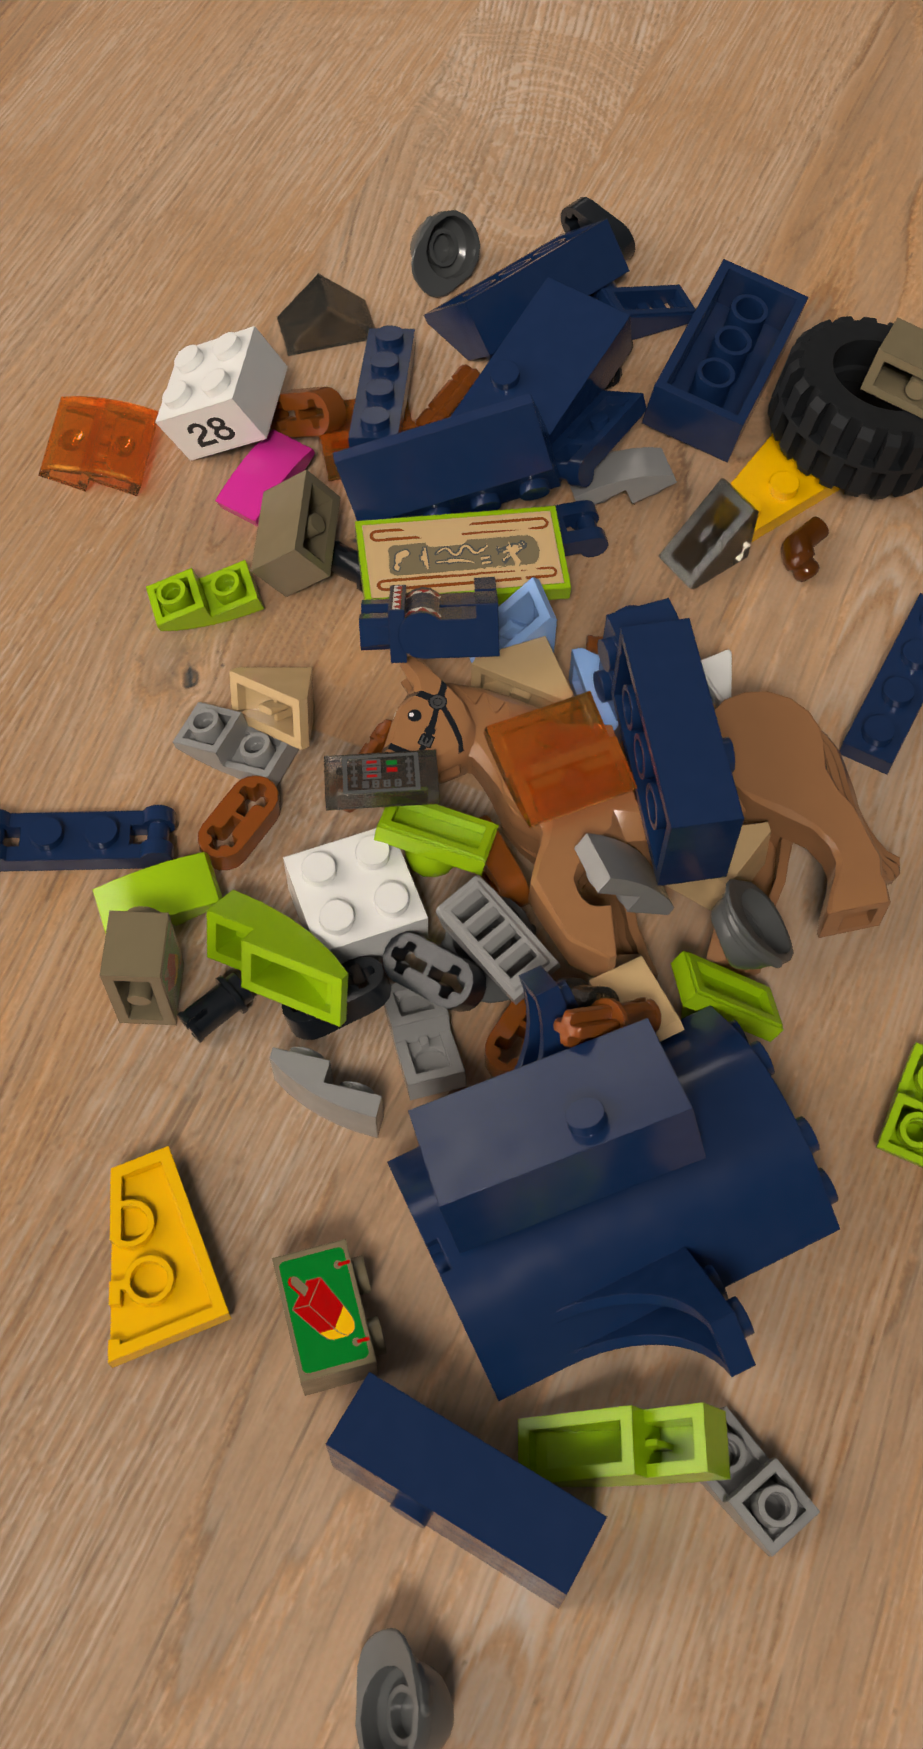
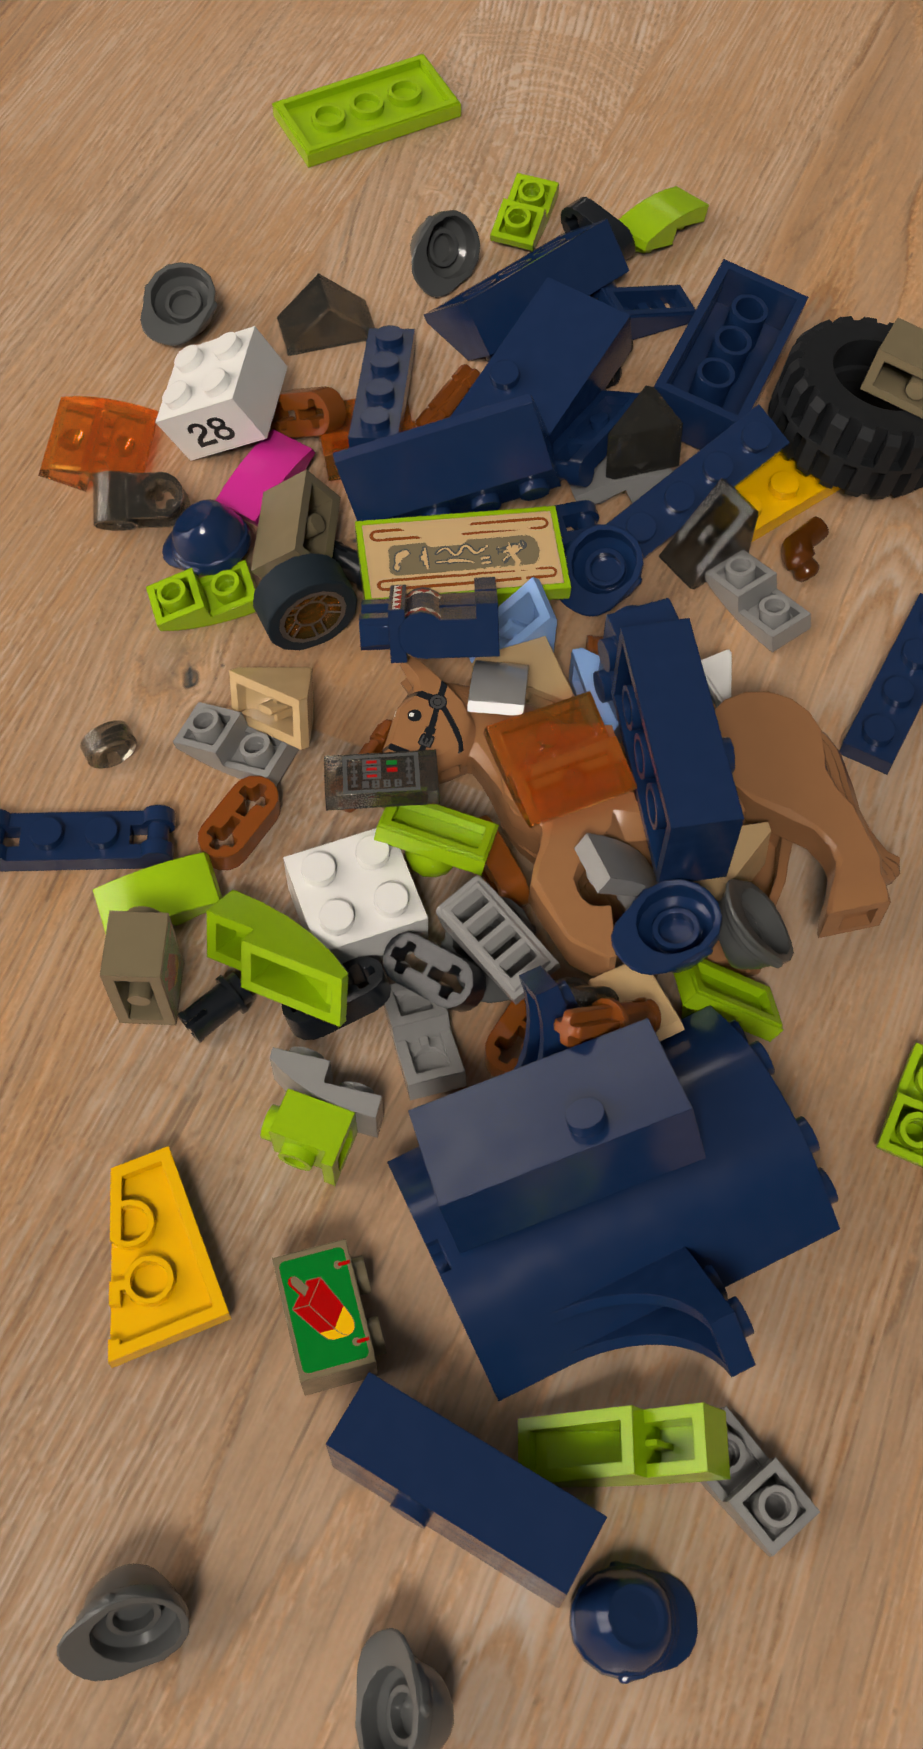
none -> dark grey hat [57,1563,189,1681]
none -> clear smoke tile [80,721,137,769]
none -> clear smoke piece [93,471,191,531]
none -> dark grey hat [140,262,218,346]
none -> dark blue hat [162,499,252,576]
none -> black wheel [253,553,358,651]
none -> lime brick [260,1088,358,1186]
none -> lime tile [272,54,461,168]
none -> light grey slope [467,660,529,717]
none -> lime slope [490,173,559,251]
none -> dark blue hat [560,524,644,616]
none -> dark blue hat [569,1561,698,1684]
none -> clear smoke slope [606,386,683,480]
none -> dark blue plate [606,404,790,560]
none -> dark blue hat [611,879,723,975]
none -> lime slope [619,186,709,253]
none -> light grey slope [705,549,811,652]

